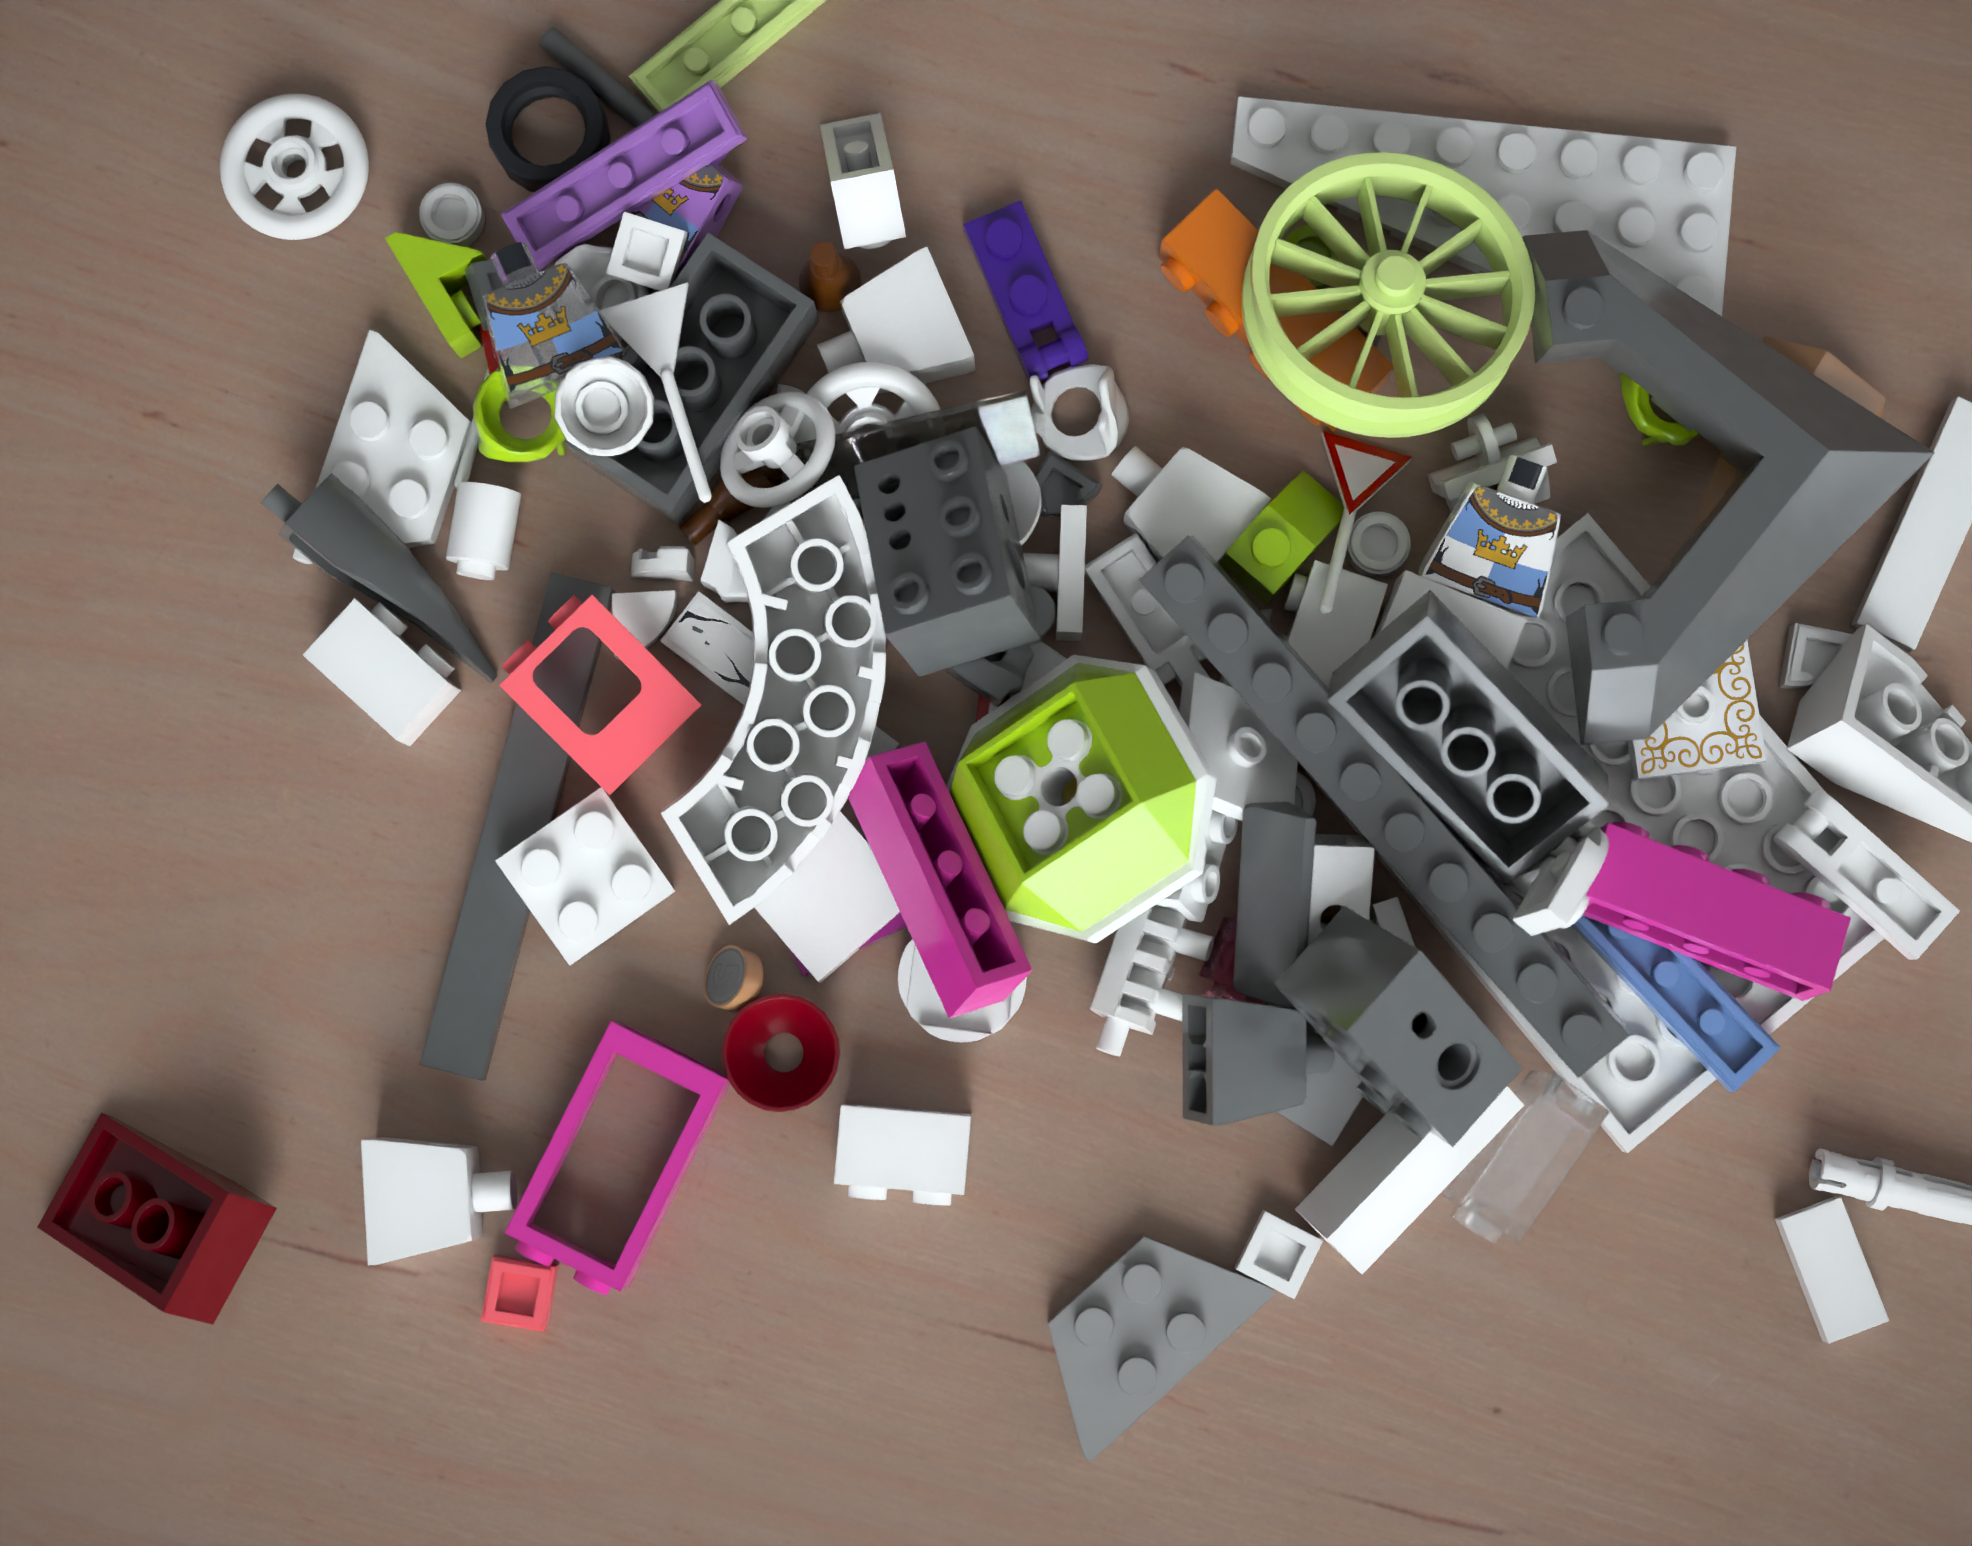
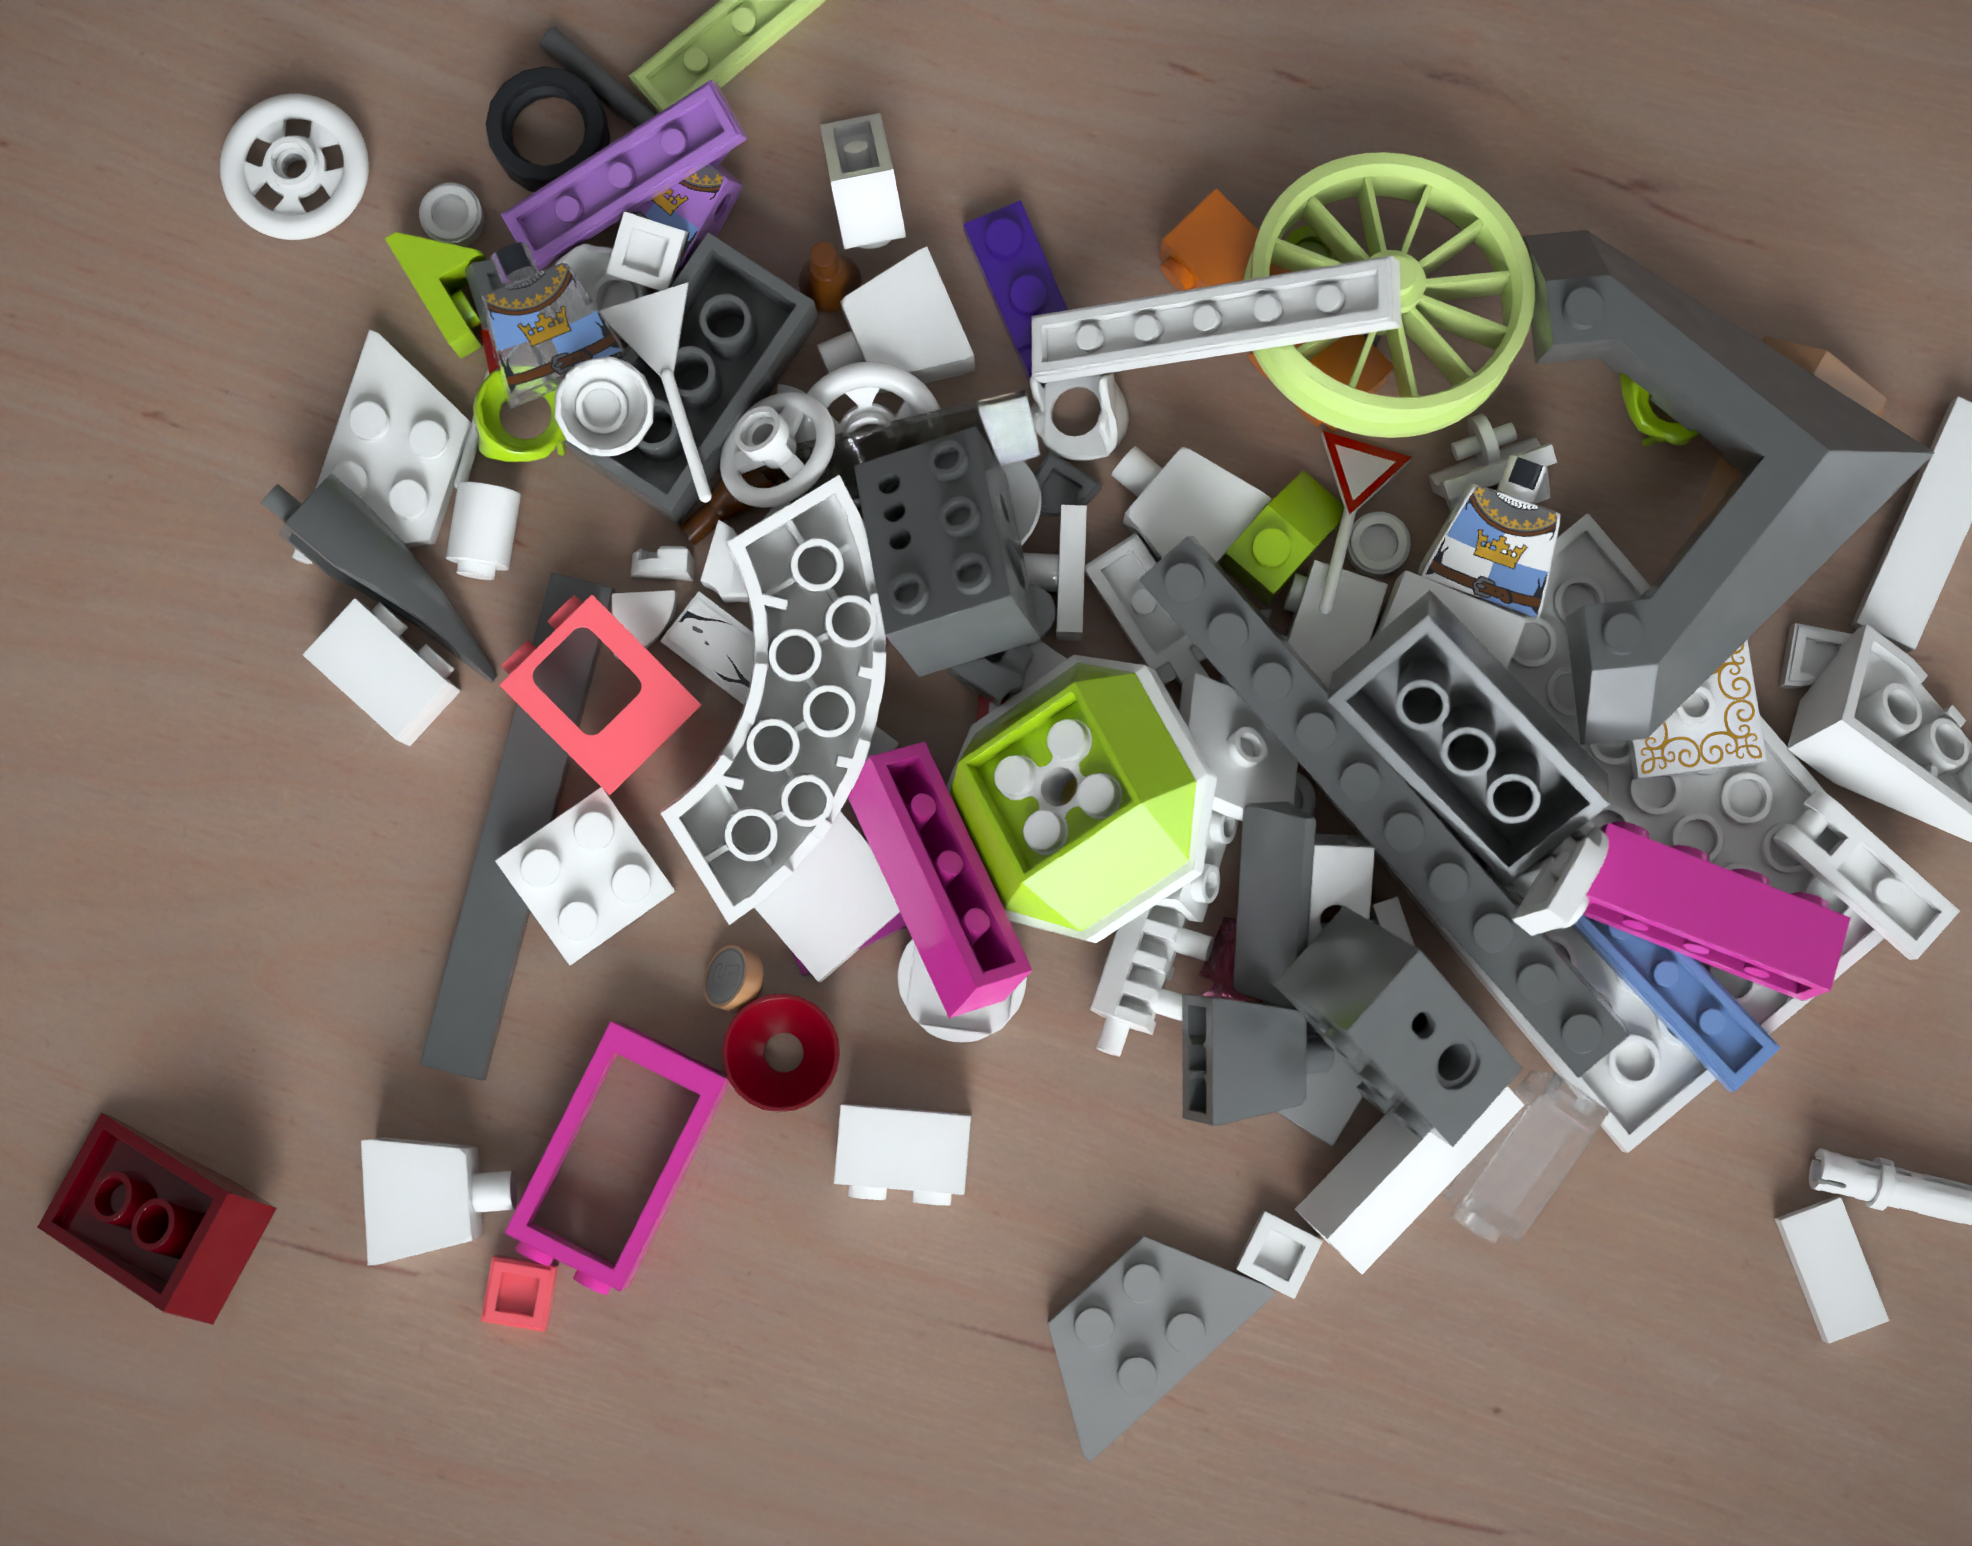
white wing [1230,96,1736,316] -> none
none -> white tile [1032,256,1401,383]

